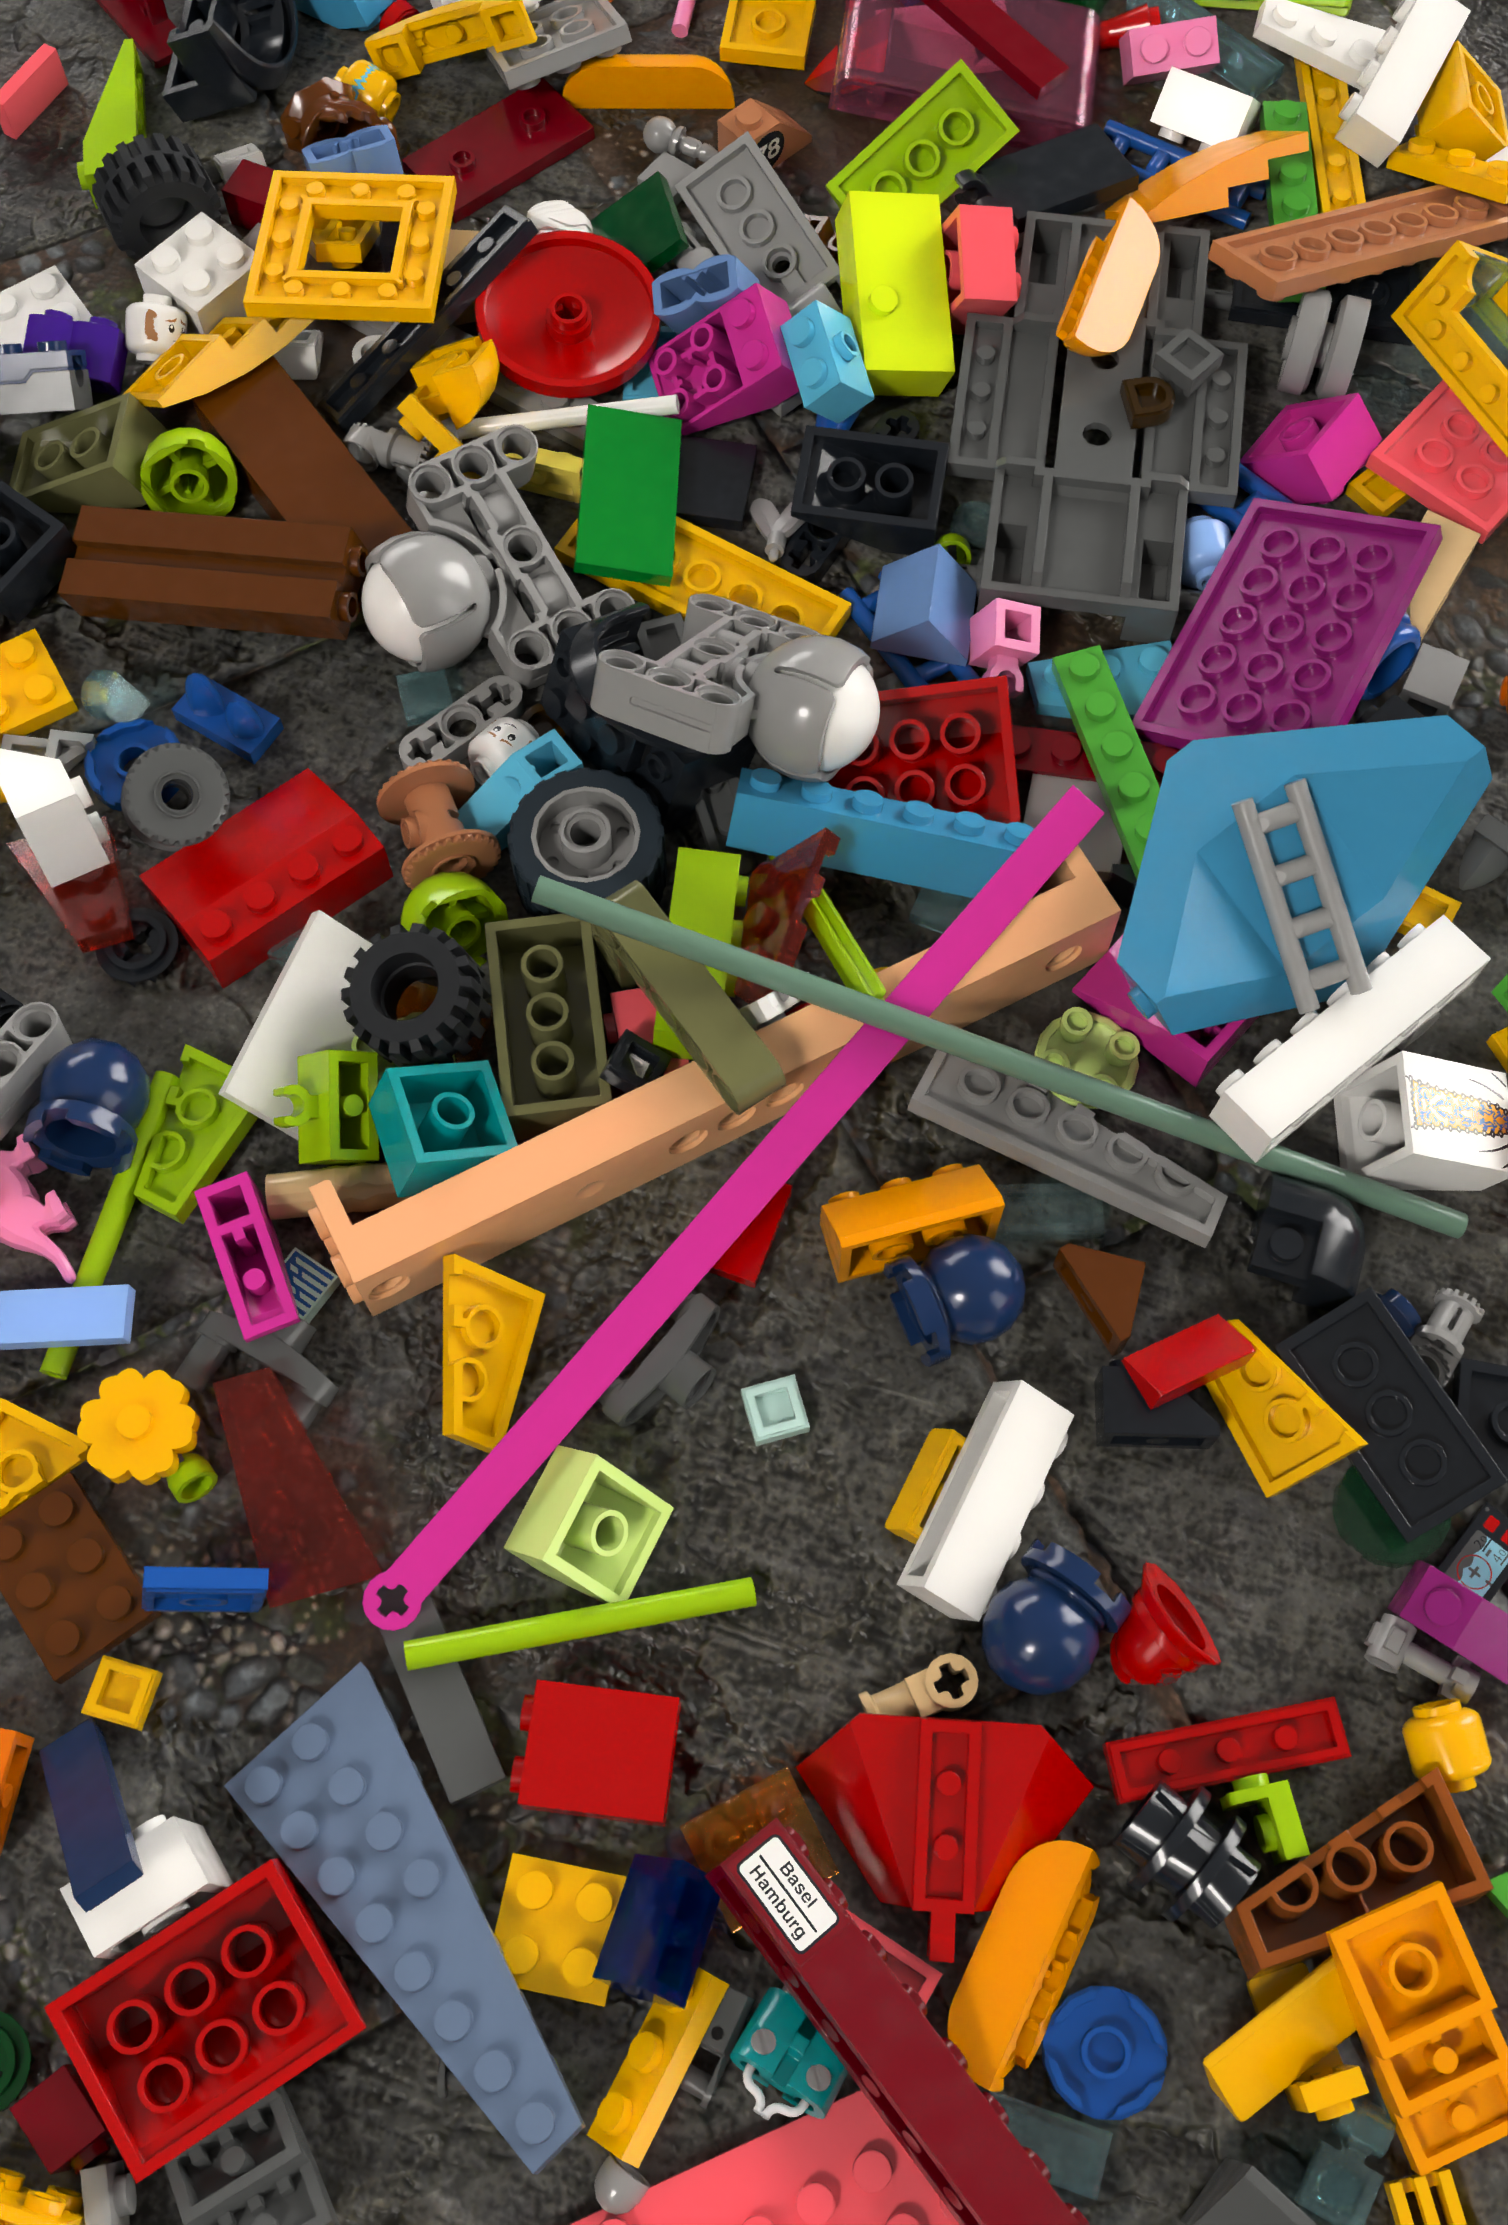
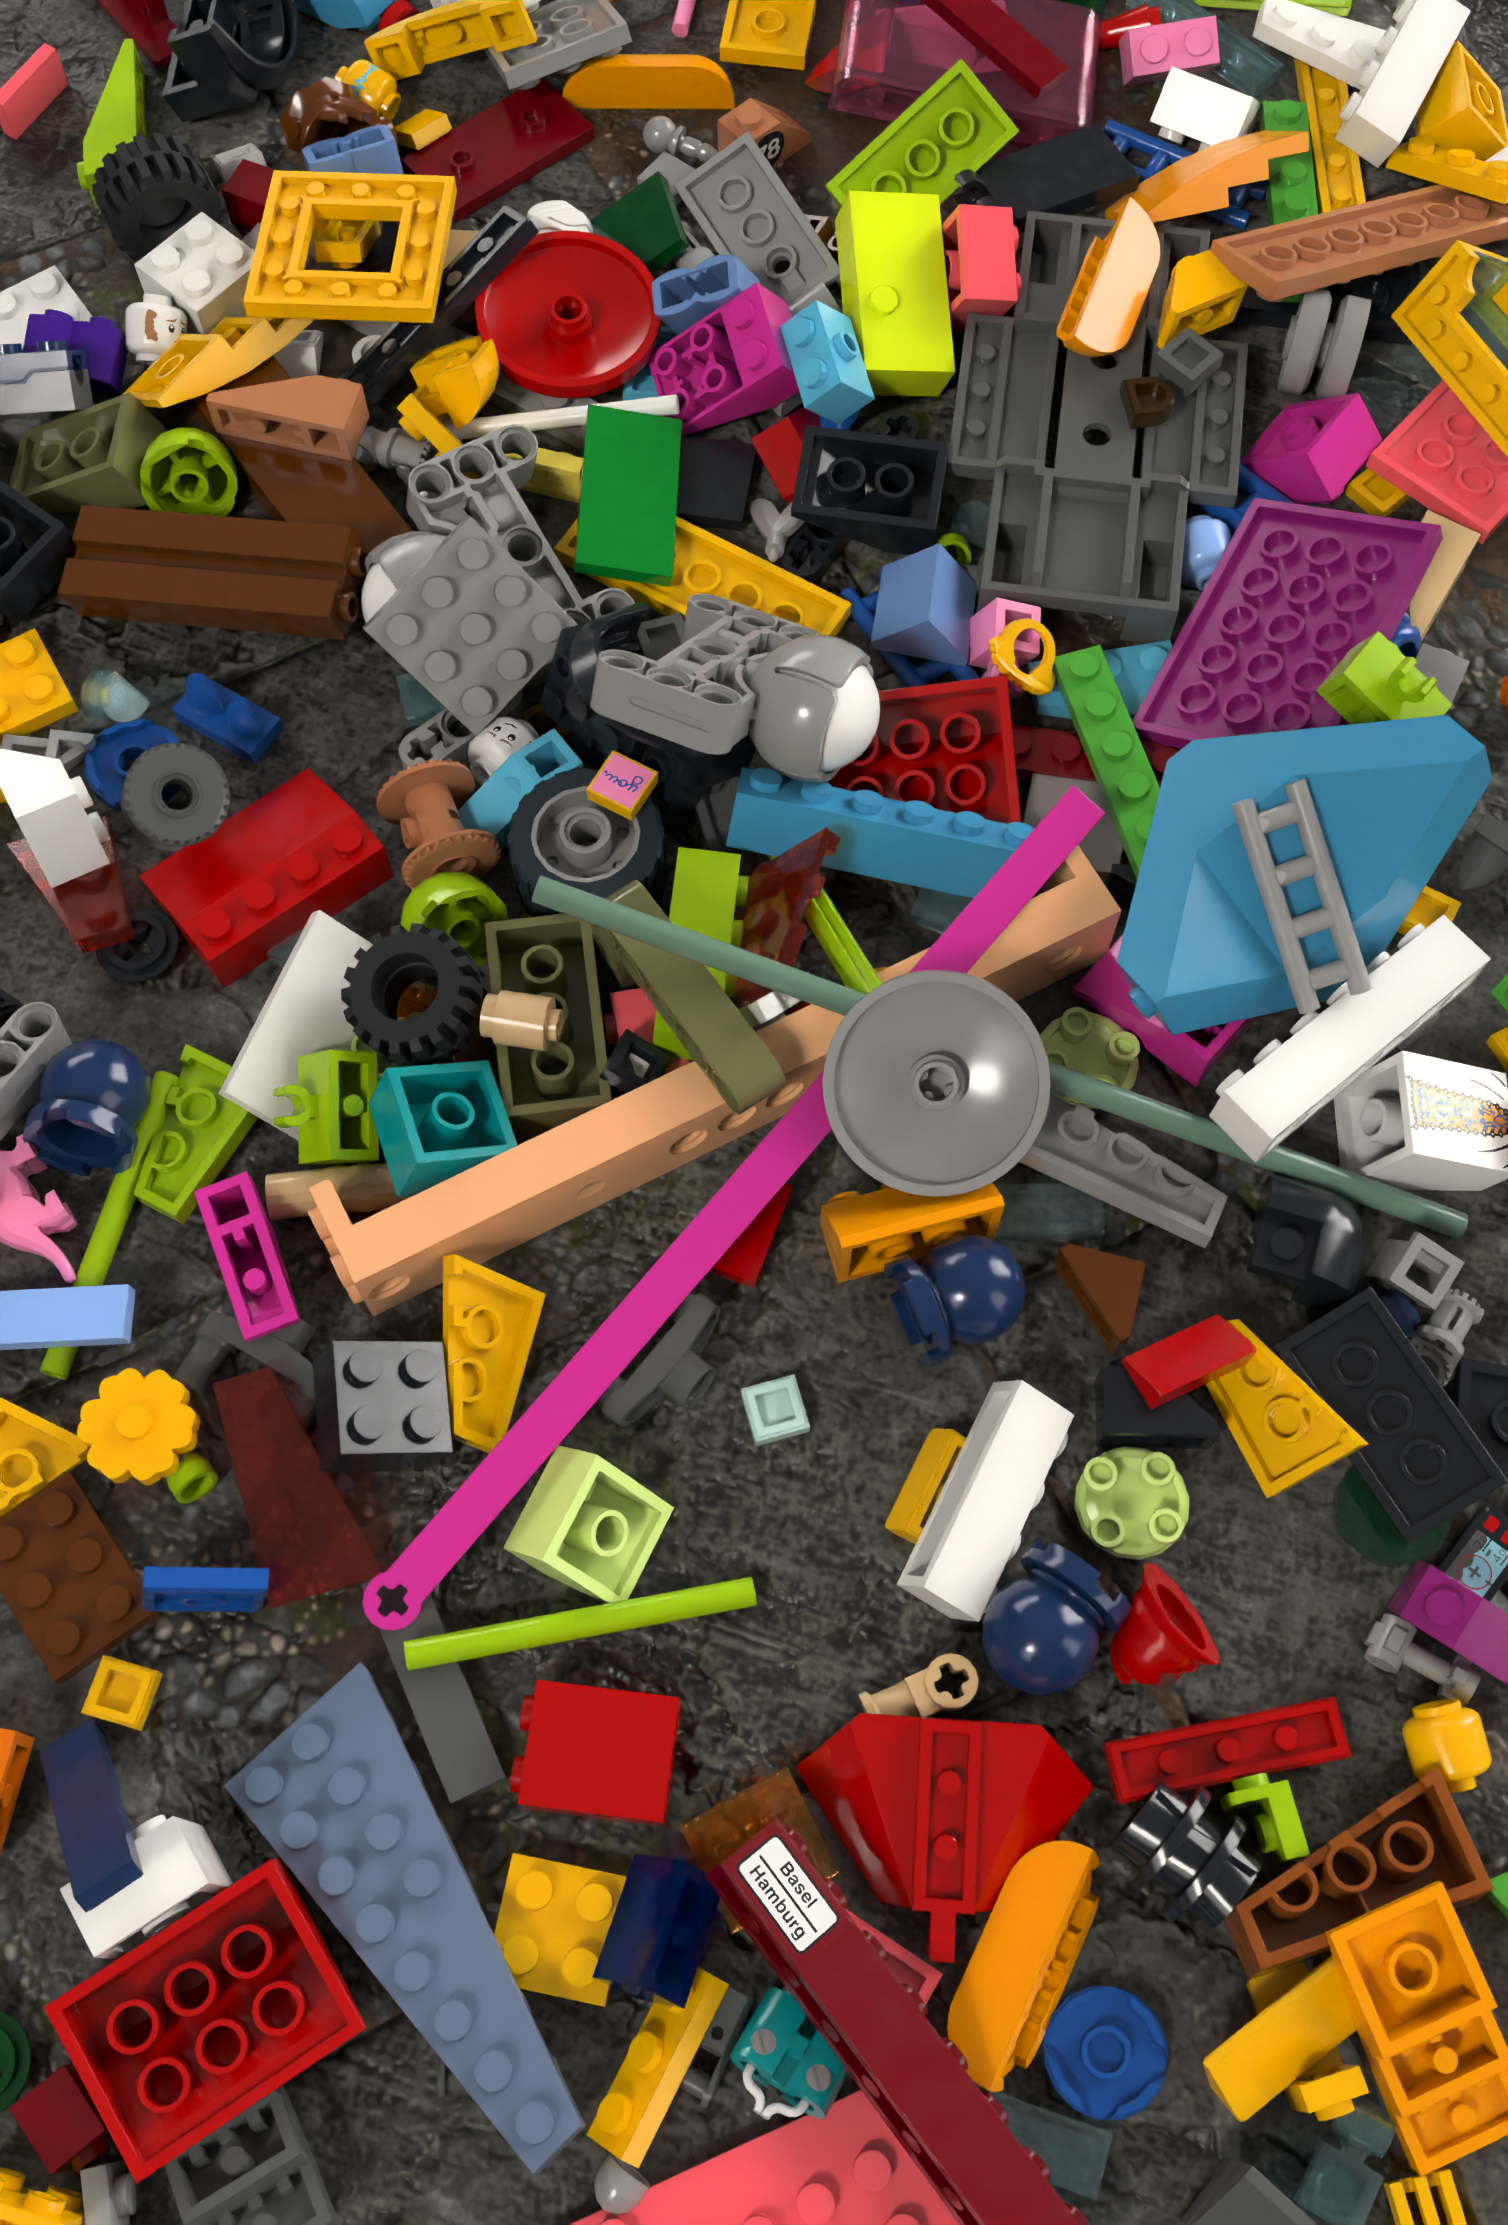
tile [284,1247,341,1324] -> none
none -> nougat slope [206,375,370,461]
none -> brick [313,1341,453,1473]
none -> light grey plate [362,515,578,736]
none -> yellow tile [396,108,452,150]
none -> tan brick [480,990,564,1051]
none -> tile [586,750,659,821]
none -> red slope [750,407,820,503]
none -> light grey dish [822,969,1051,1197]
none -> yellow piece [988,618,1056,696]
none -> yellowish green dish [1075,1446,1189,1560]
none -> yellow slope [1156,249,1248,349]
none -> lime brick [1316,631,1453,724]
none -> light grey brick [1365,1232,1465,1310]

